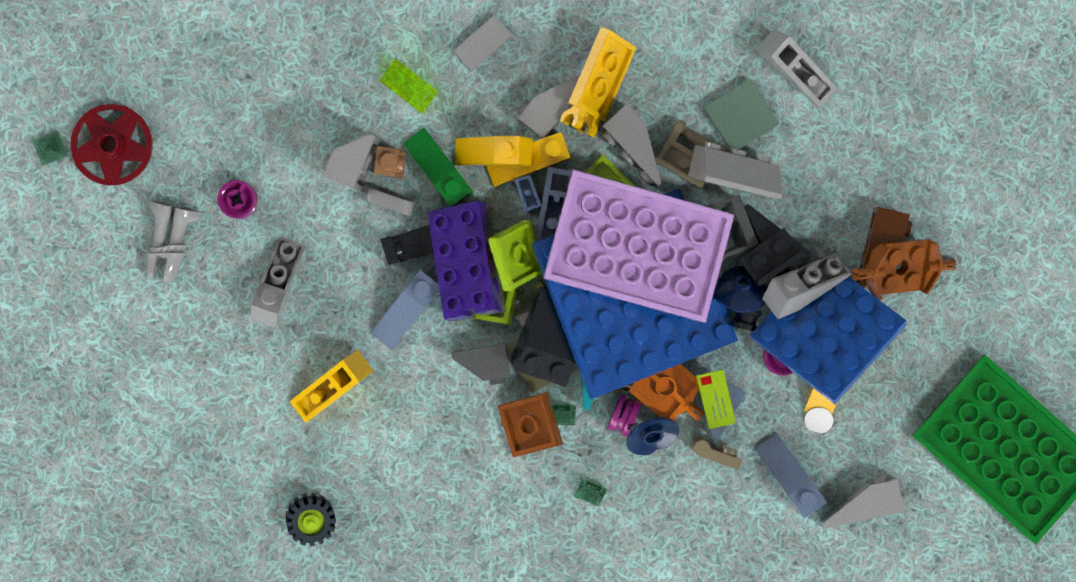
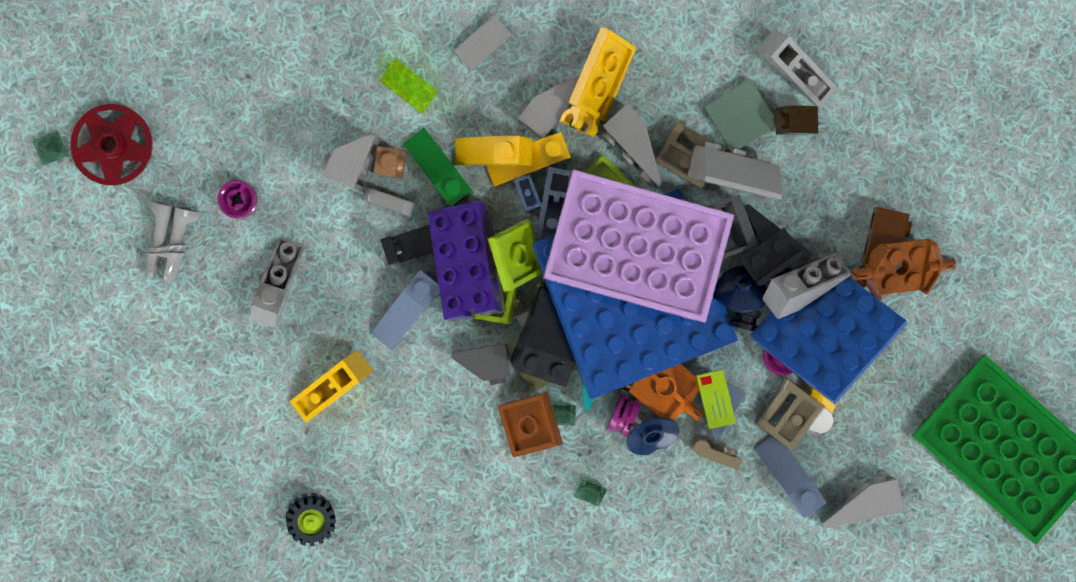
none -> dark tan plate [754,377,826,450]
none -> dark brown brick [774,105,818,135]

